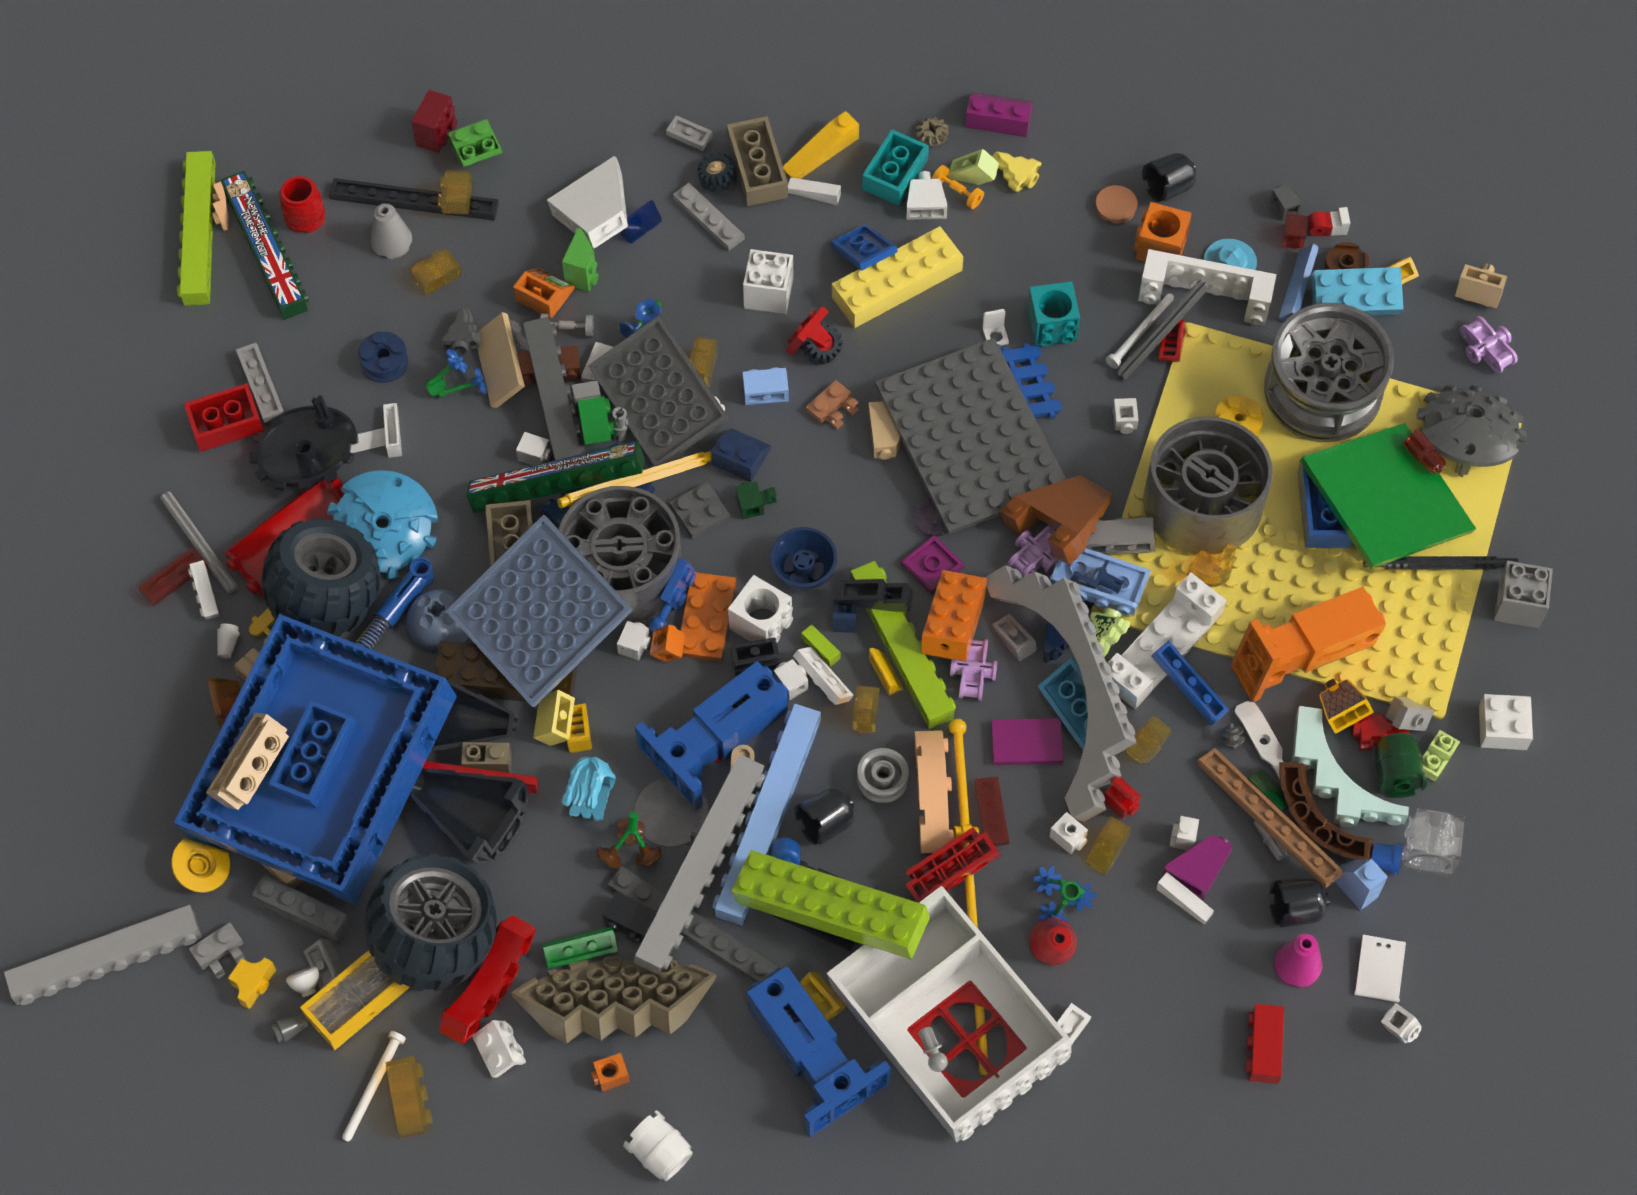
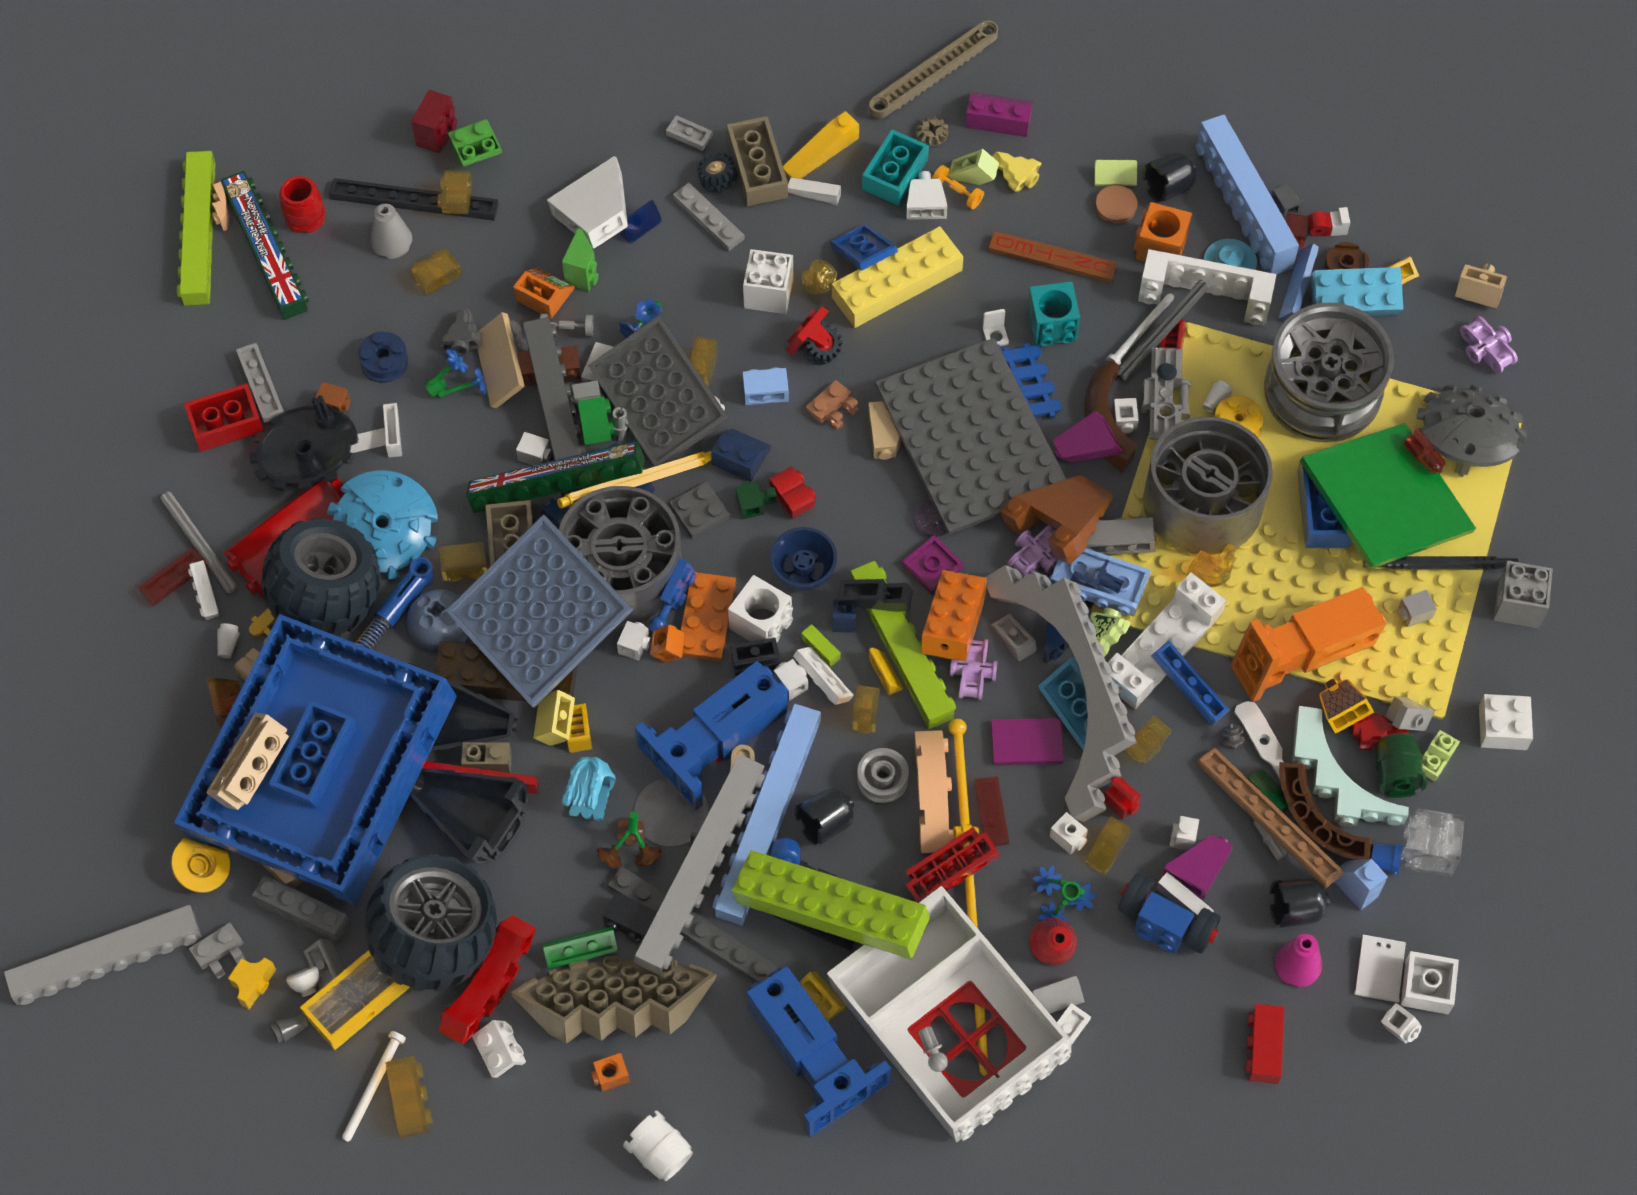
none -> dark orange brick [315,382,351,413]
none -> clear yellow brick [439,542,488,582]
none -> red brick [769,466,816,519]
none -> clear yellow hair [802,260,837,295]
none -> dark tan gear [869,20,998,119]
none -> dark orange tile [988,231,1118,284]
none -> light grey slope [1032,976,1085,1014]
none -> magenta slope [1052,411,1124,463]
none -> reddish brown brick [1084,360,1137,473]
none -> yellowish green slope [1094,160,1137,186]
none -> brick [1118,873,1221,954]
none -> light grey piece [1141,347,1191,440]
none -> light blue brick [1196,115,1299,275]
none -> white cone [1202,380,1232,413]
none -> light grey brick [1398,590,1437,627]
none -> white brick [1400,951,1459,1015]

